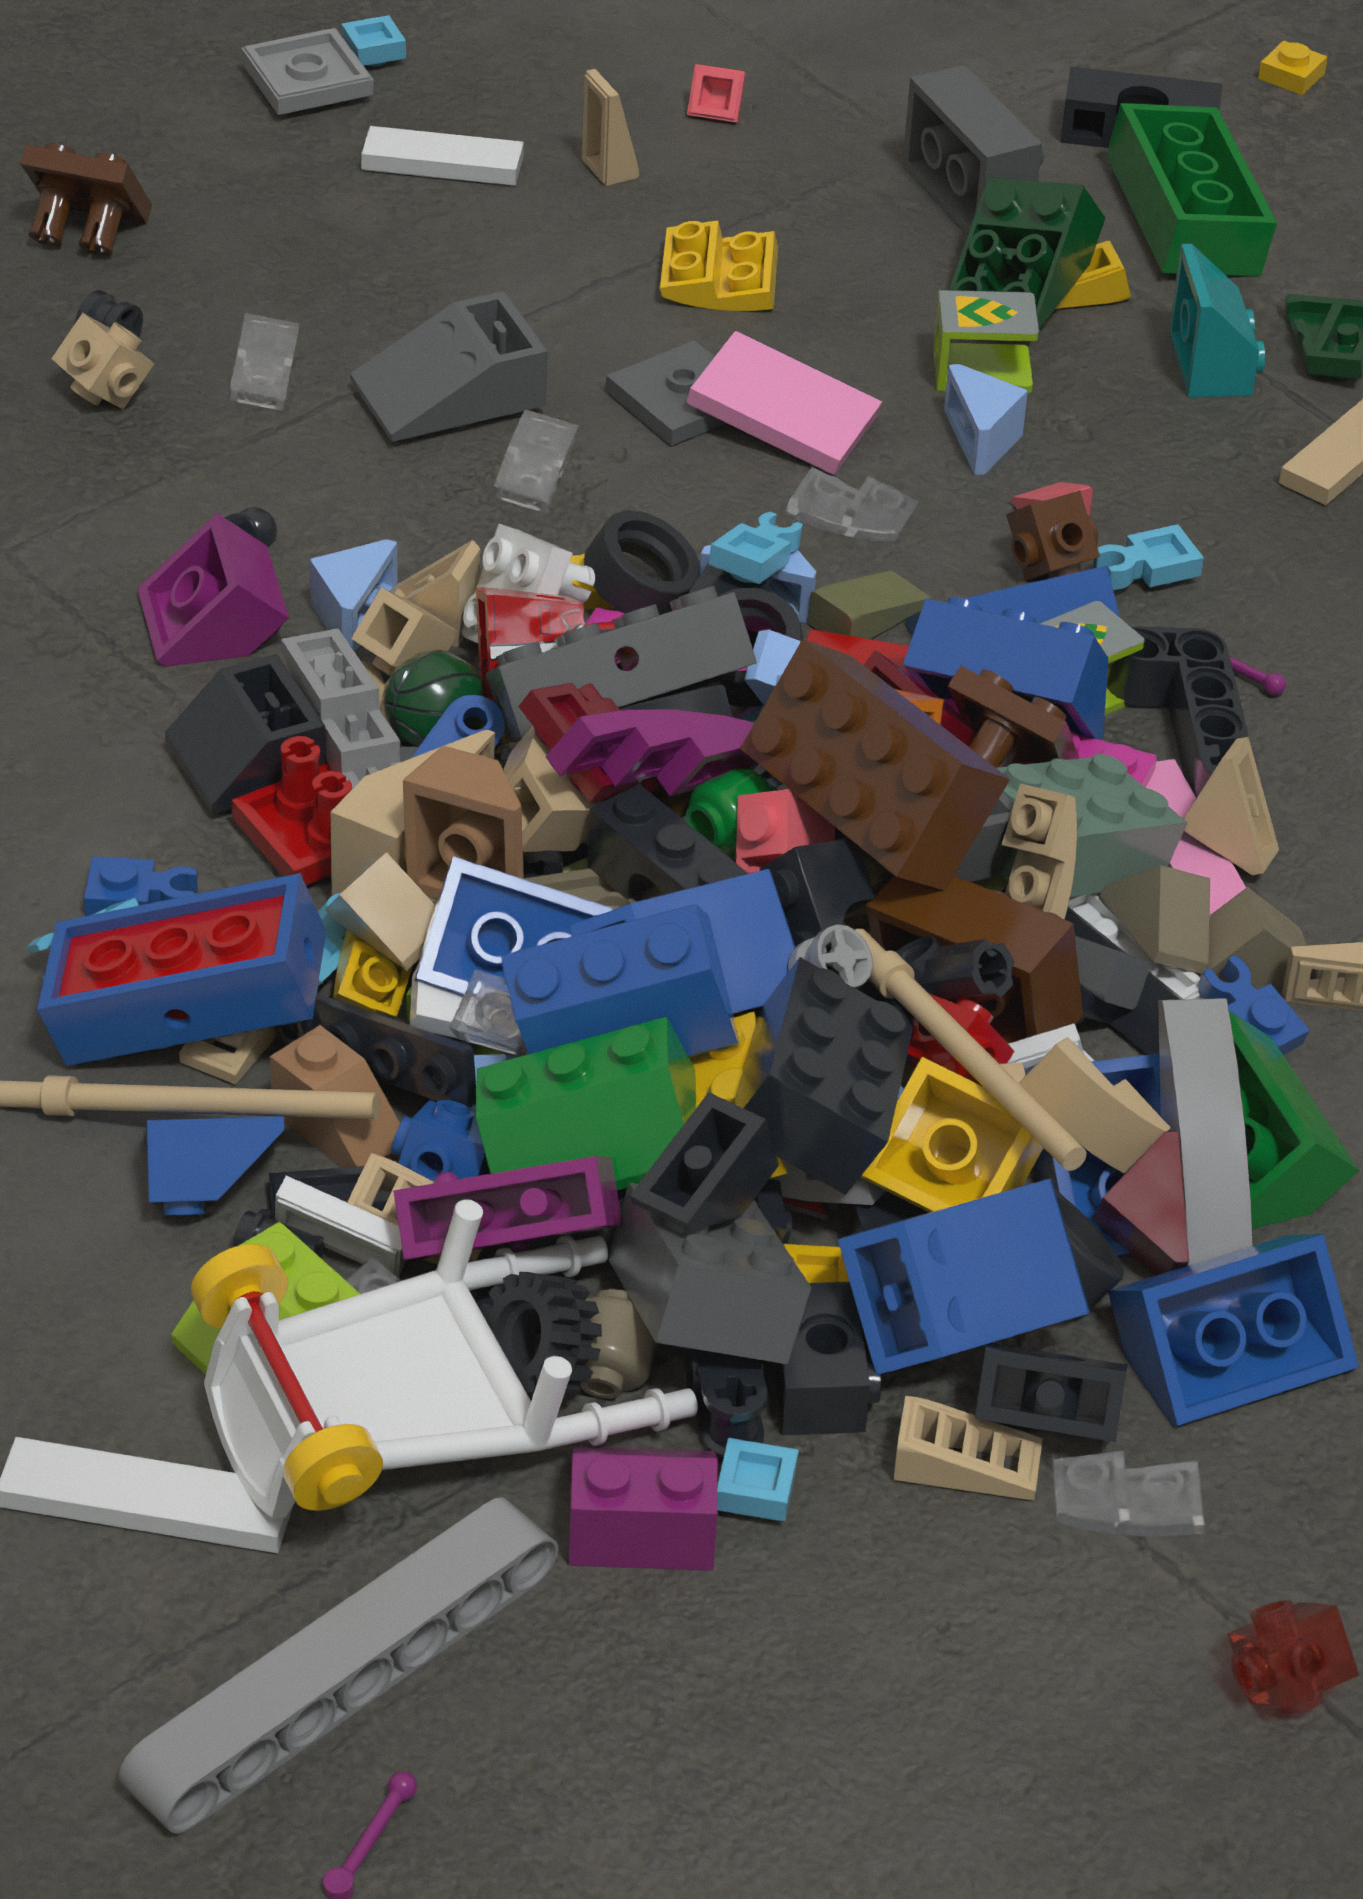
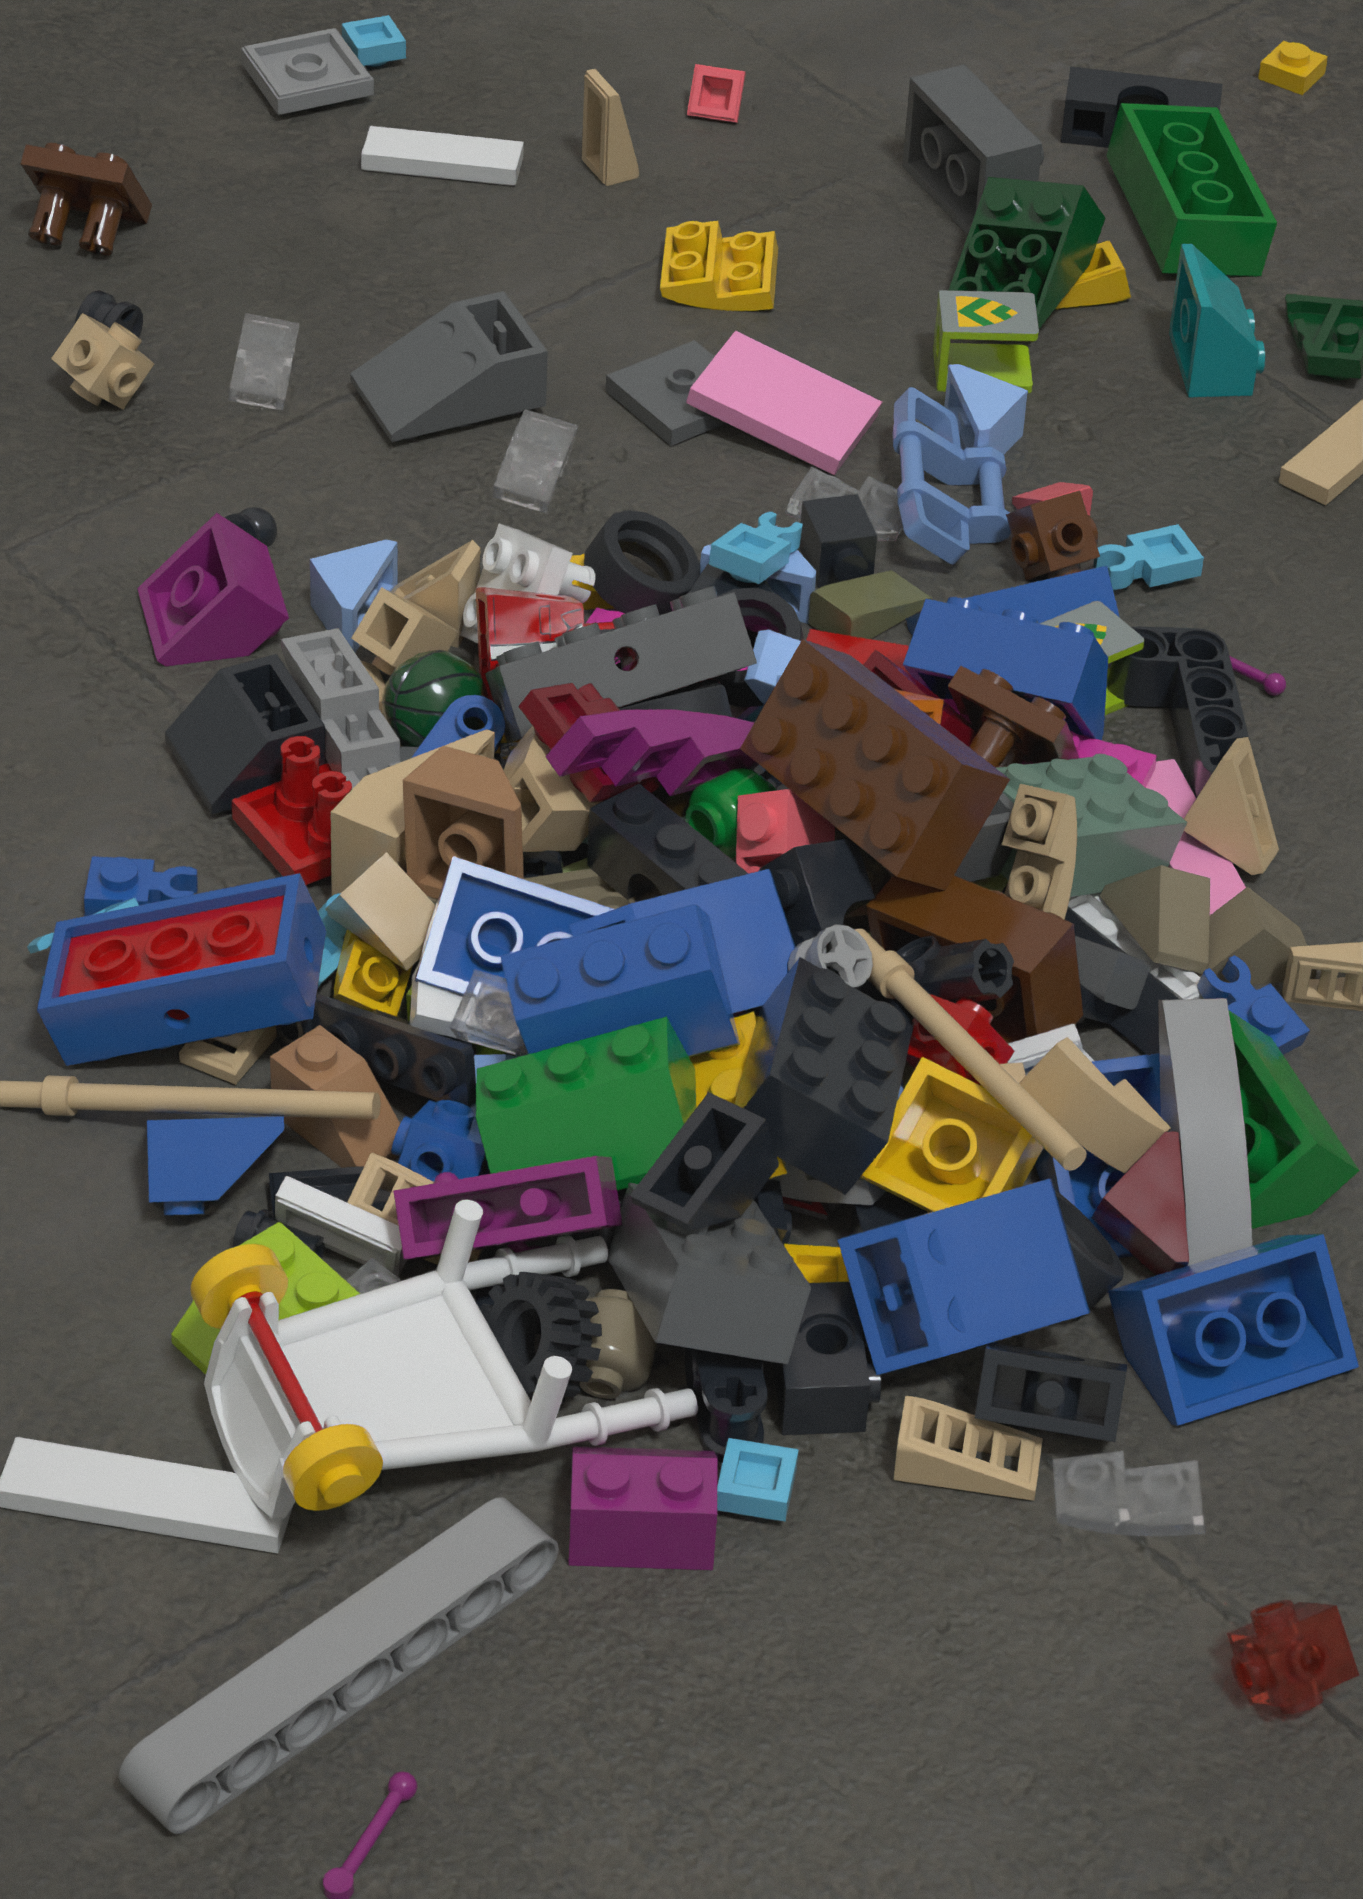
none -> black brick [799,494,877,588]
none -> medium blue bar [892,387,1011,564]

